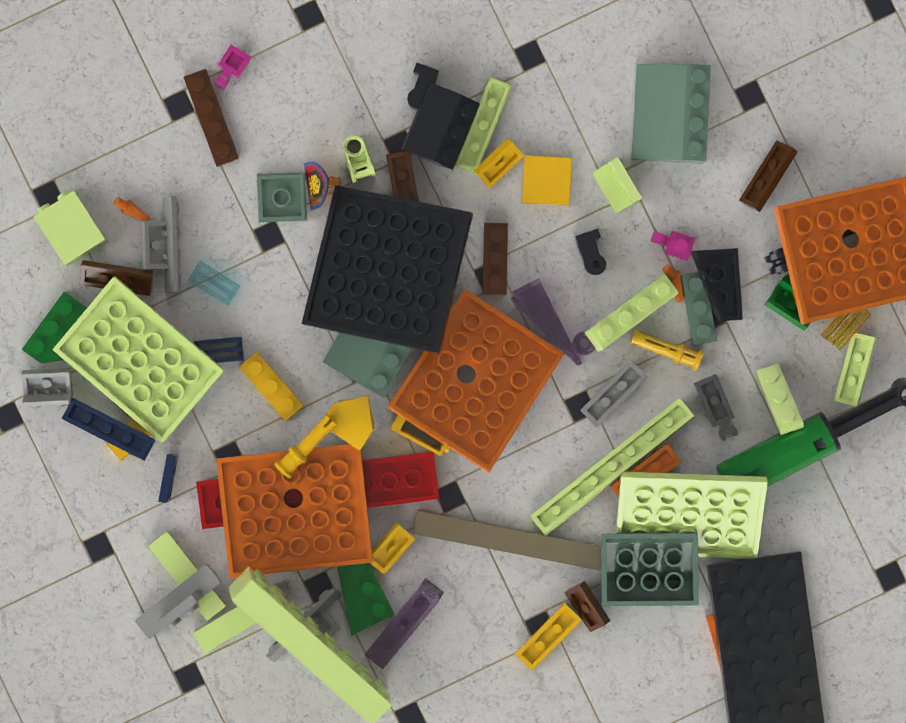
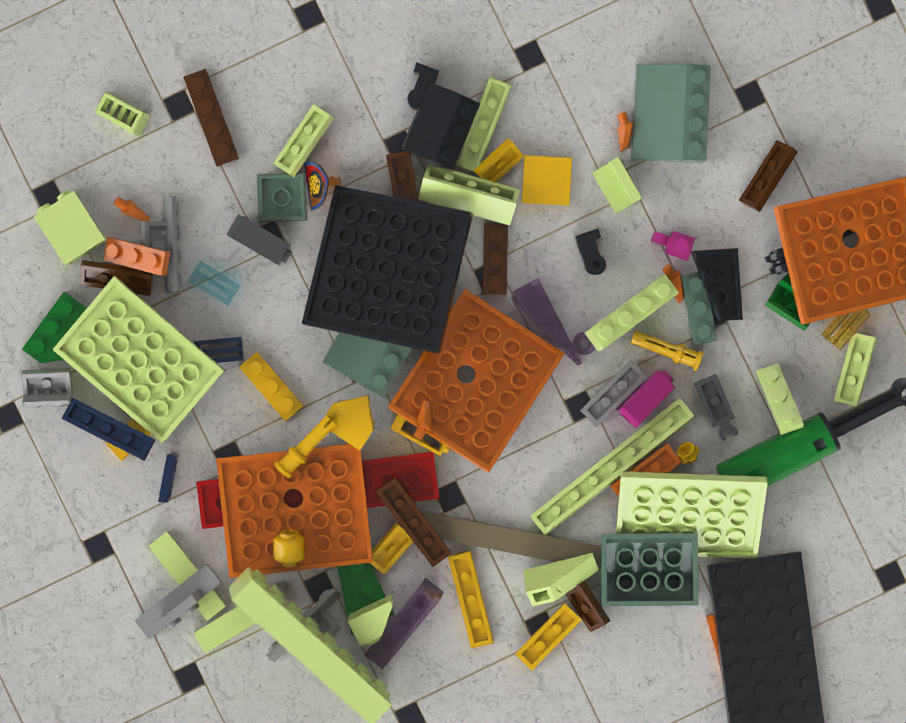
dark pink plate [215,45,251,90] -> none
yellowish green piece [343,136,376,183] -> none
none -> yellowish green slope [95,91,150,136]
none -> orange plate [103,237,171,276]
none -> dark grey slope [226,214,292,266]
none -> yellowish green plate [273,104,334,177]
none -> yellow head [273,530,305,567]
none -> yellowish green slope [347,594,394,646]
none -> reddish brown plate [376,476,452,567]
none -> orange bar [414,400,432,440]
none -> yellowish green brick [418,163,520,225]
none -> yellow tile [448,550,494,649]
none -> yellowish green slope [523,553,599,606]
none -> dark pink slope [616,370,675,428]
none -> orange bar [617,112,634,152]
none -> yellow plate [677,442,700,464]

